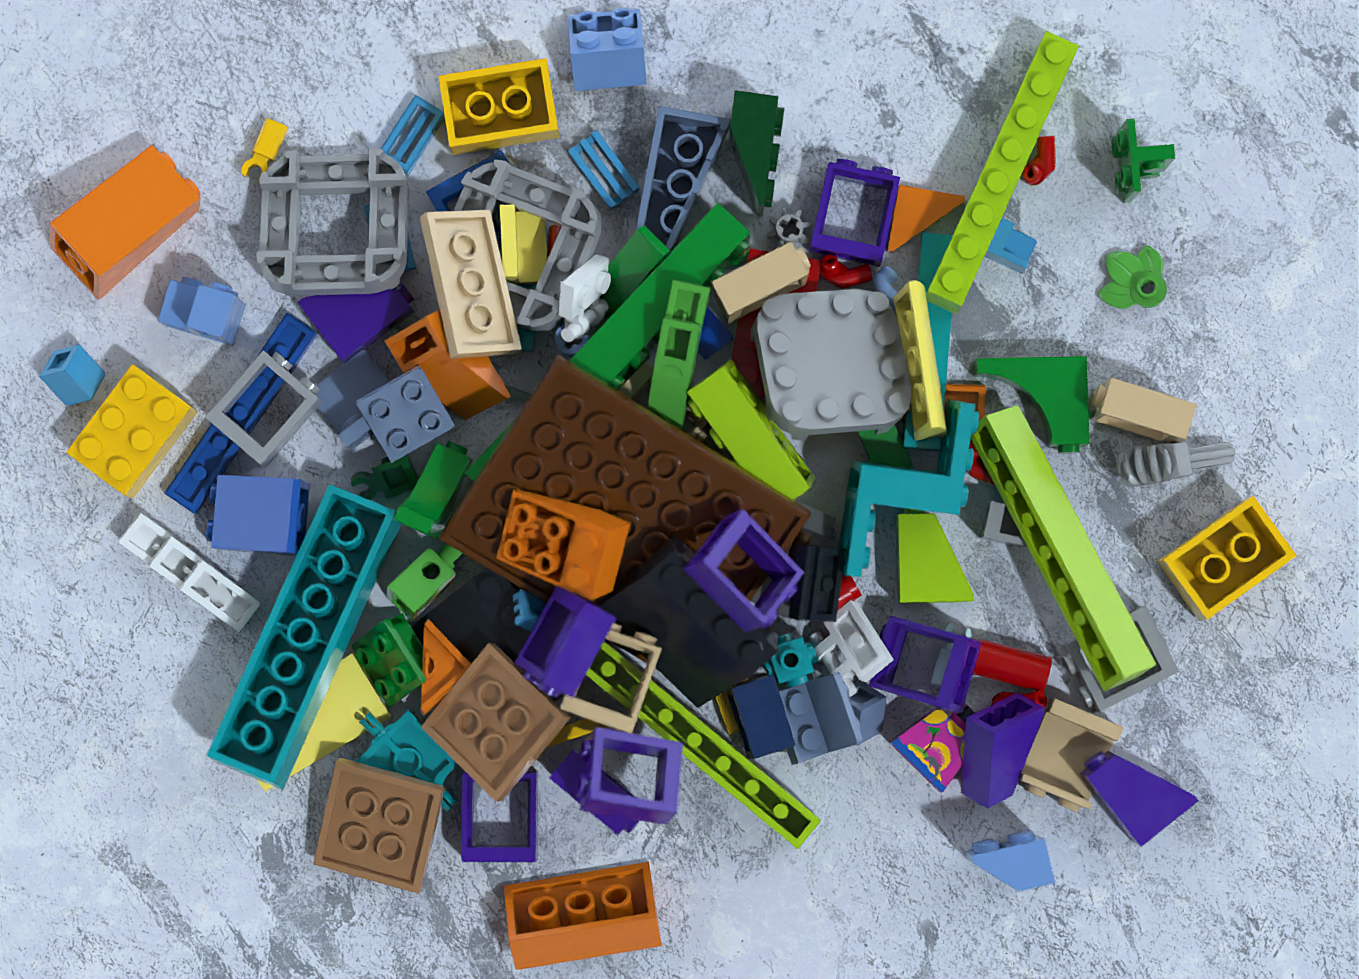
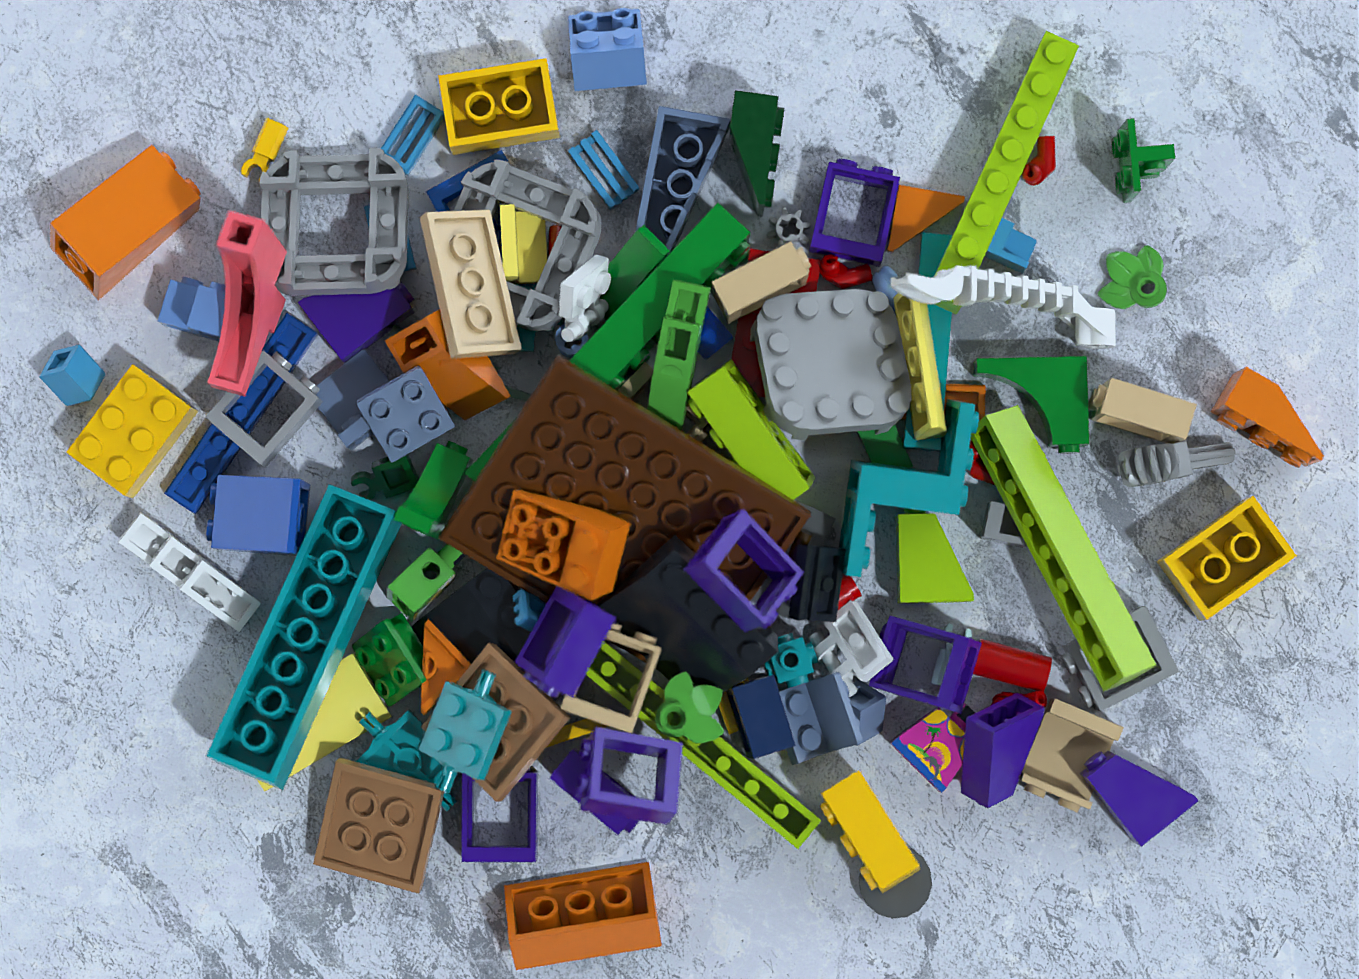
medium blue slope [964,830,1055,891] -> none
none -> coral arch [207,211,287,397]
none -> teal plate [419,669,512,792]
none -> bright green plate [655,672,724,743]
none -> yellow brick [819,770,920,894]
none -> dark grey tile [858,847,932,919]
none -> white piece [890,266,1116,349]
none -> orange slope [1211,366,1324,468]

